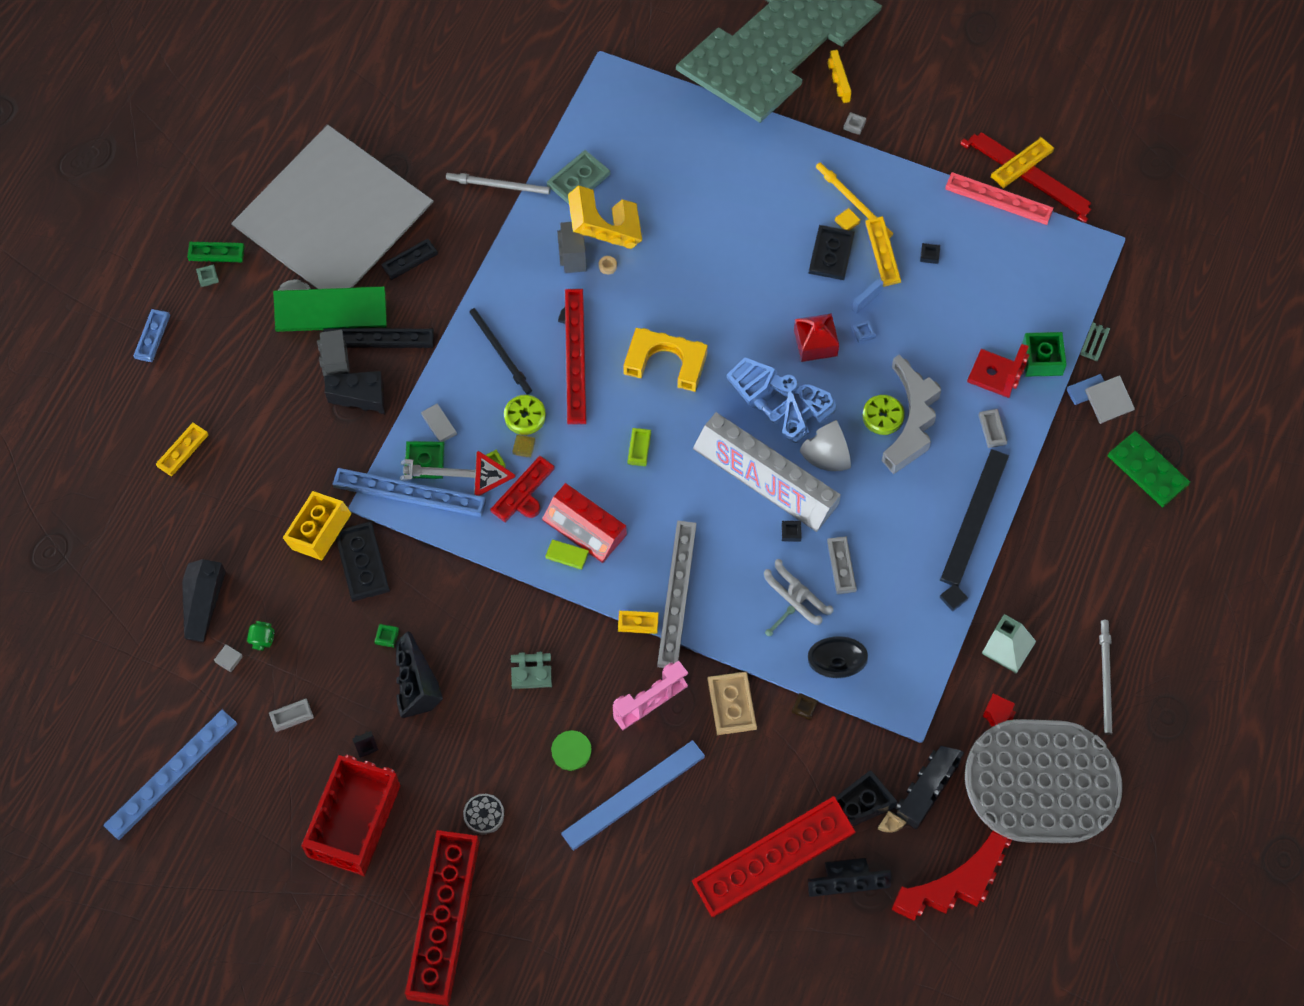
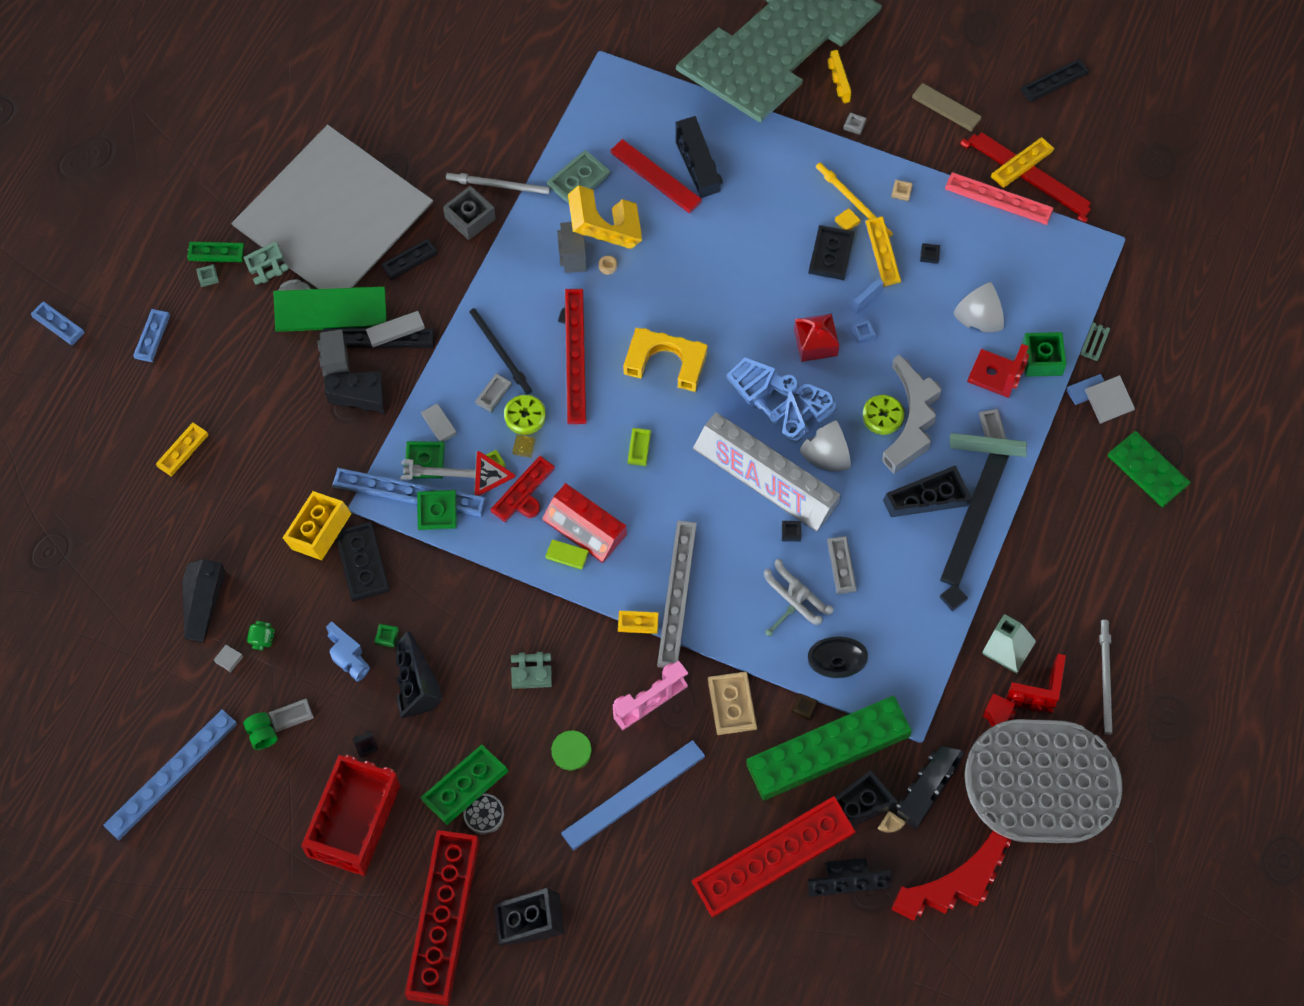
none -> medium blue tile [31,301,85,345]
none -> green wheel [243,712,278,750]
none -> sand green plate [244,241,289,285]
none -> medium blue plate [326,621,370,682]
none -> light grey tile [366,311,425,347]
none -> green tile [417,490,457,531]
none -> green plate [420,744,509,825]
none -> dark grey brick [443,186,496,240]
none -> light grey tile [475,373,512,413]
none -> black slope [494,888,565,945]
none -> red tile [610,139,702,214]
none -> black wedge [675,116,723,198]
none -> green brick [746,695,912,801]
none -> black wedge [883,465,972,517]
none -> tan tile [891,179,913,201]
none -> dark tan tile [912,83,982,132]
none -> sand green tile [949,433,1028,457]
none -> light grey brick [953,282,1004,332]
none -> red bracket [1006,654,1066,713]
none -> black tile [1021,59,1089,103]

